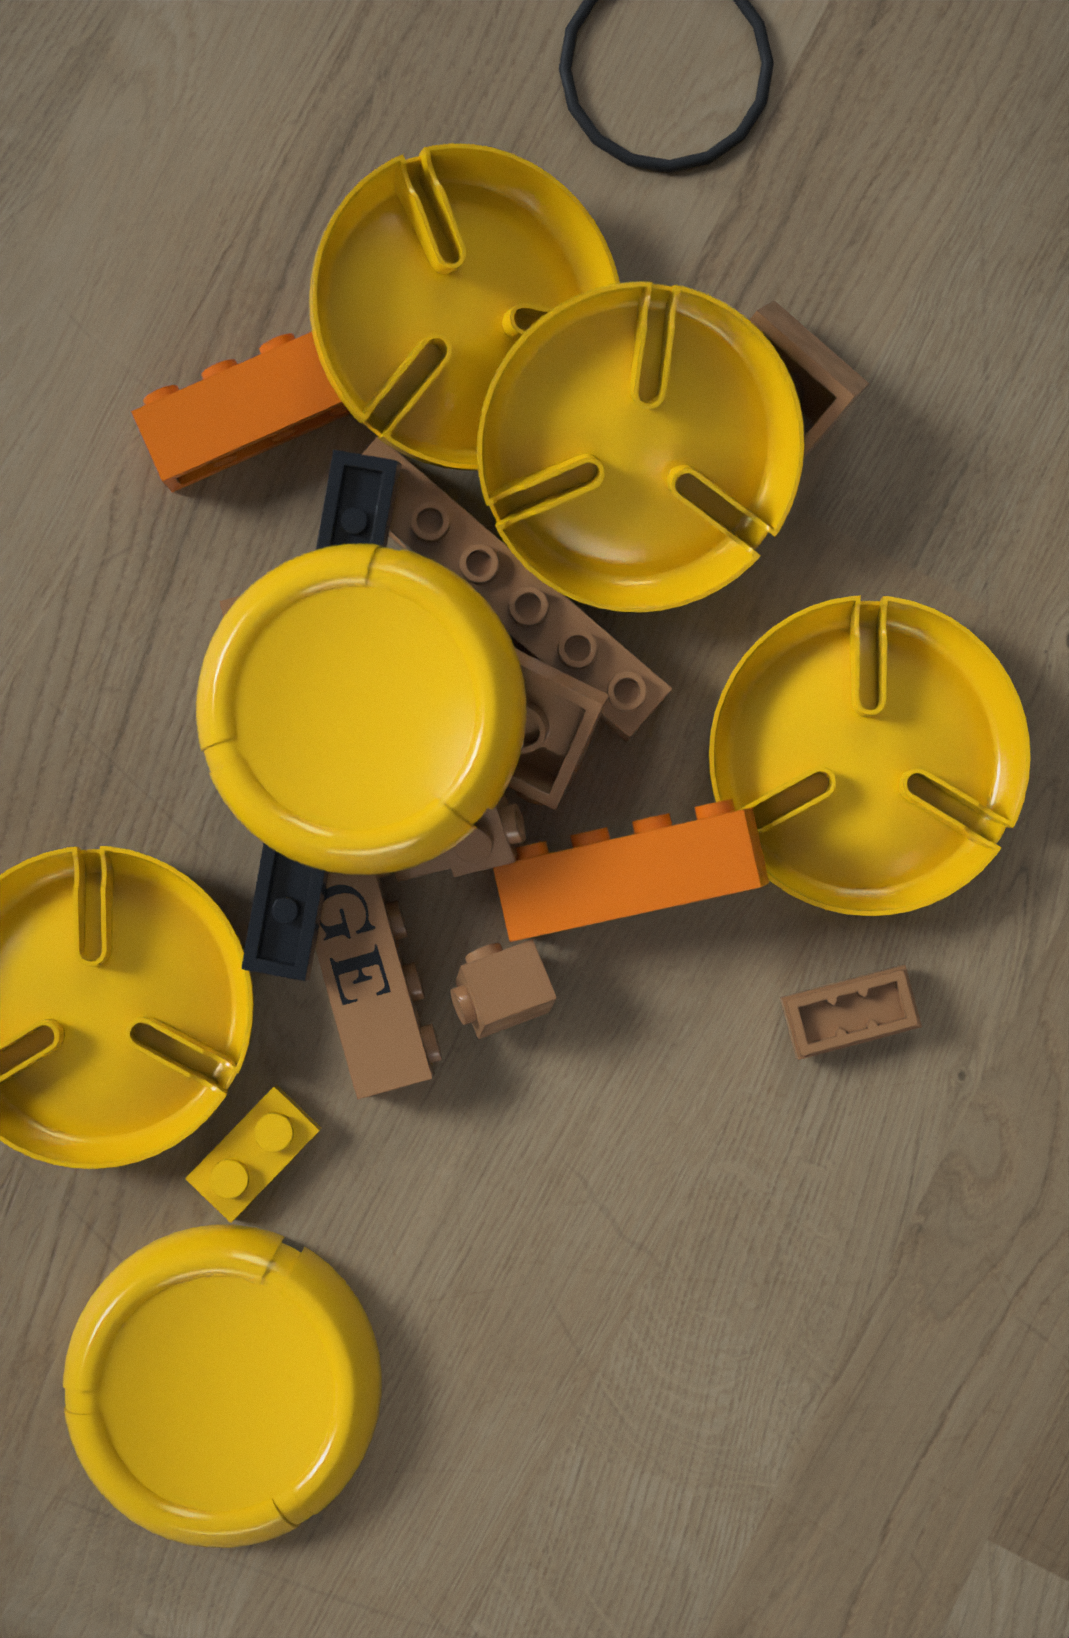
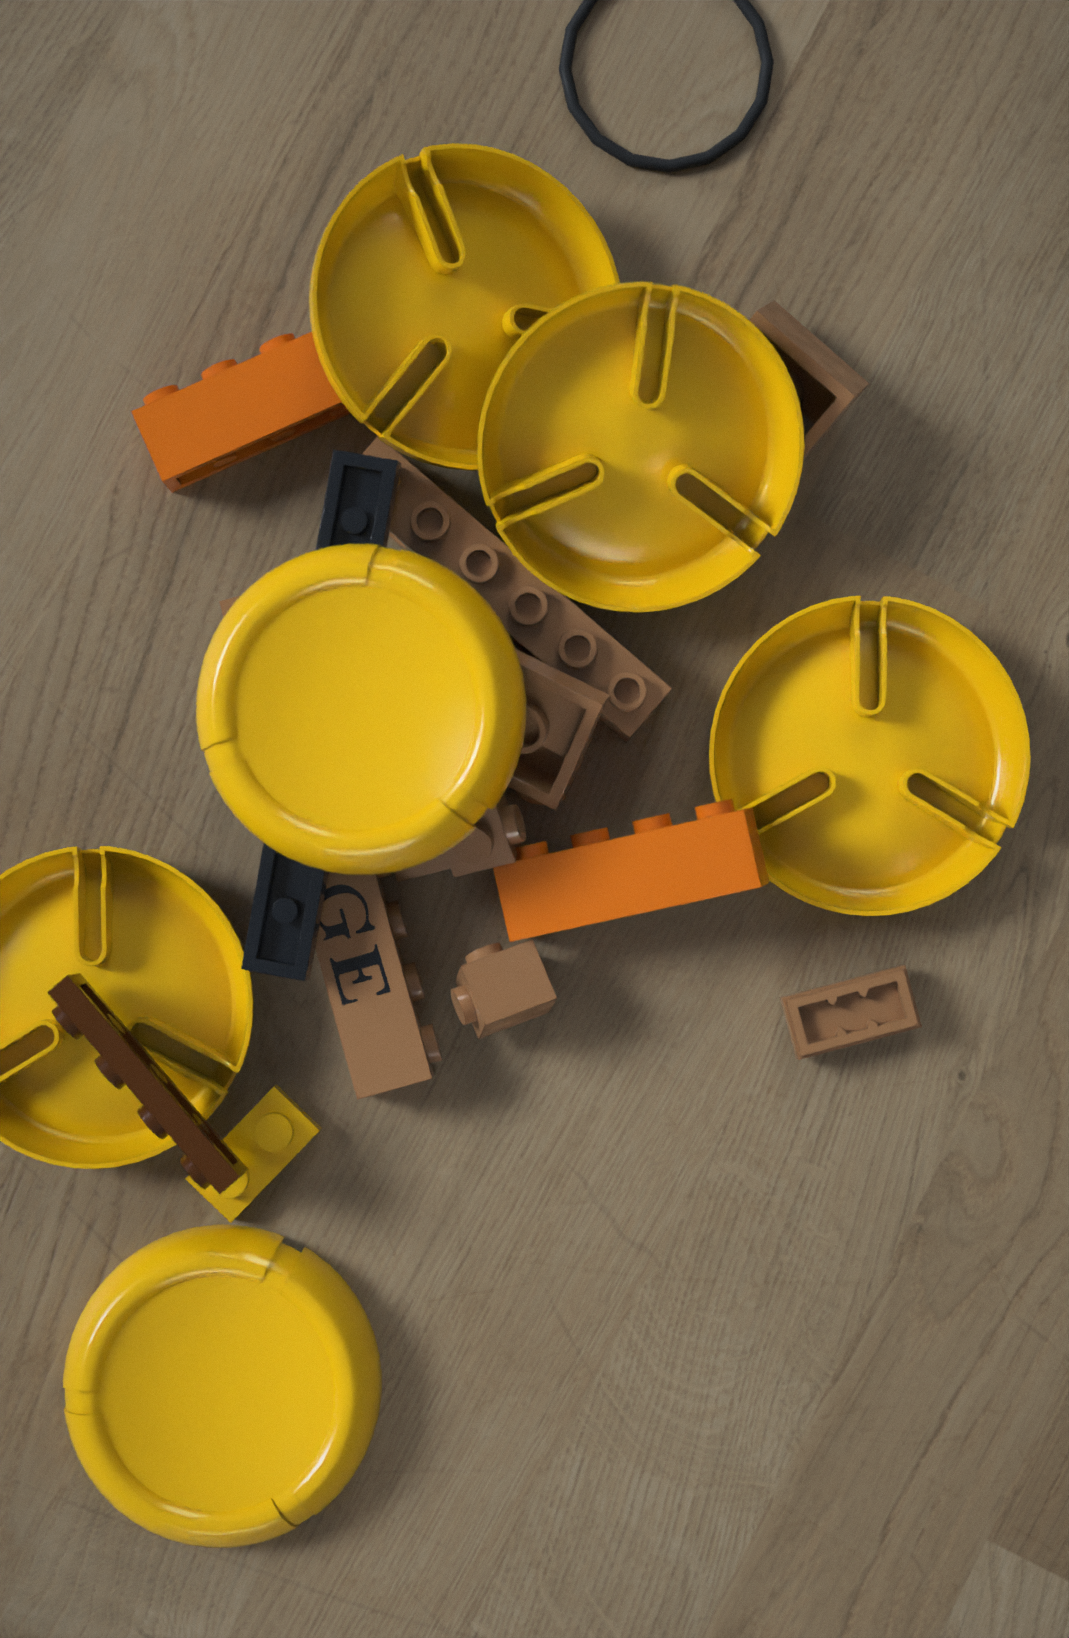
none -> reddish brown plate [47,973,248,1194]

